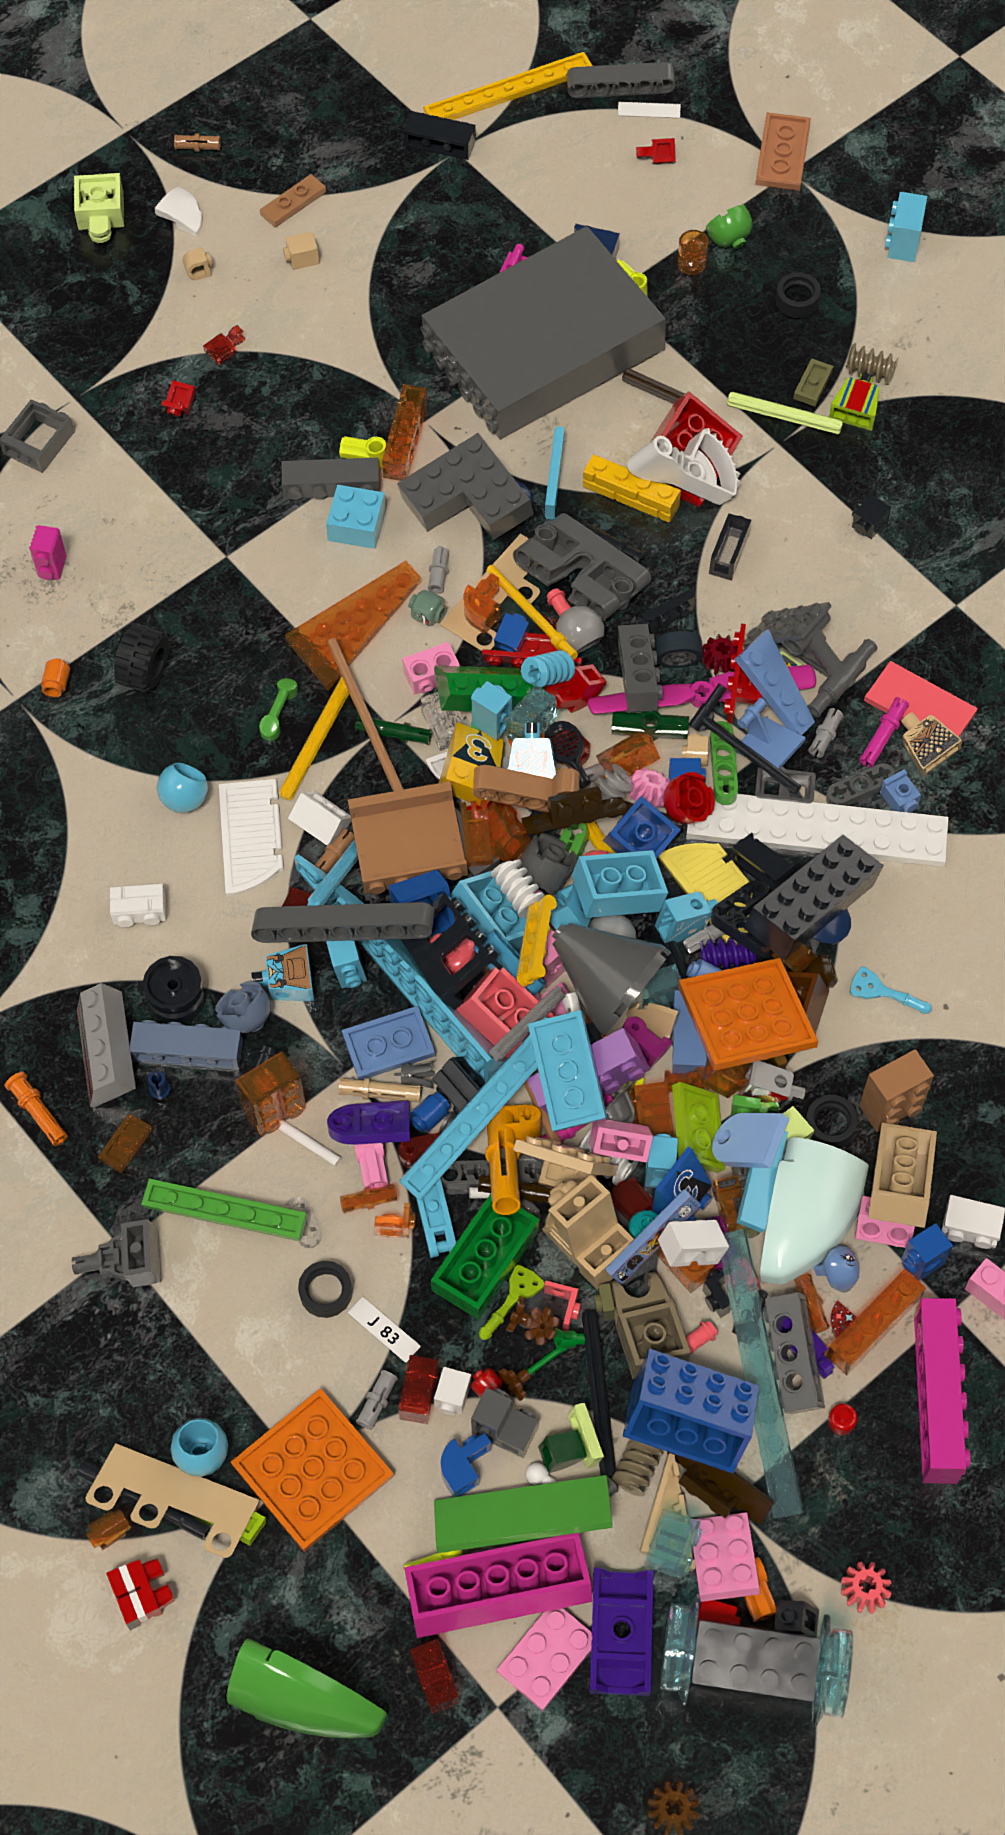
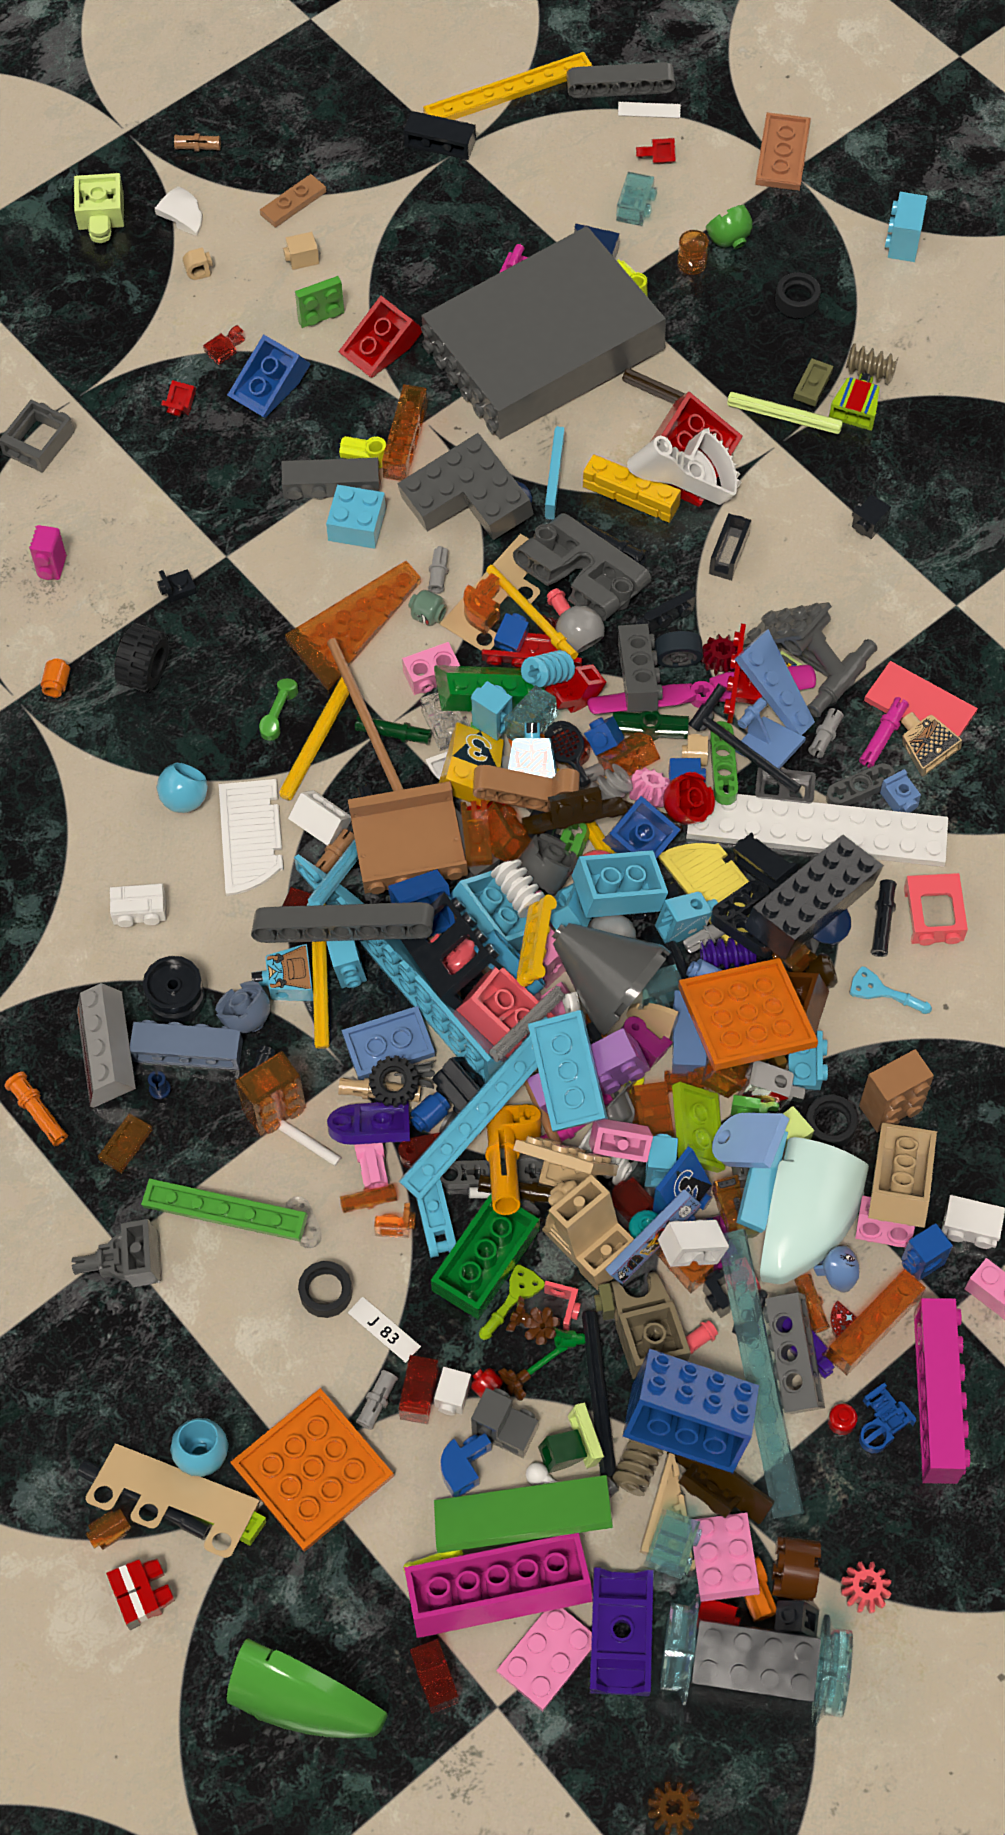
none -> black bracket [157,569,197,603]
none -> blue slope [227,334,310,418]
none -> bright green plate [295,276,344,328]
none -> yellow axle [312,904,329,1049]
none -> red slope [338,296,422,378]
none -> black tyre [369,1055,419,1108]
none -> blue brick [584,716,625,755]
none -> clear light blue brick [616,172,657,226]
none -> reddish brown brick [771,1536,821,1602]
none -> medium azure bracket [788,1030,828,1090]
none -> blue piece [859,1383,916,1453]
none -> black pin [871,879,897,957]
none -> coral window [904,873,968,946]

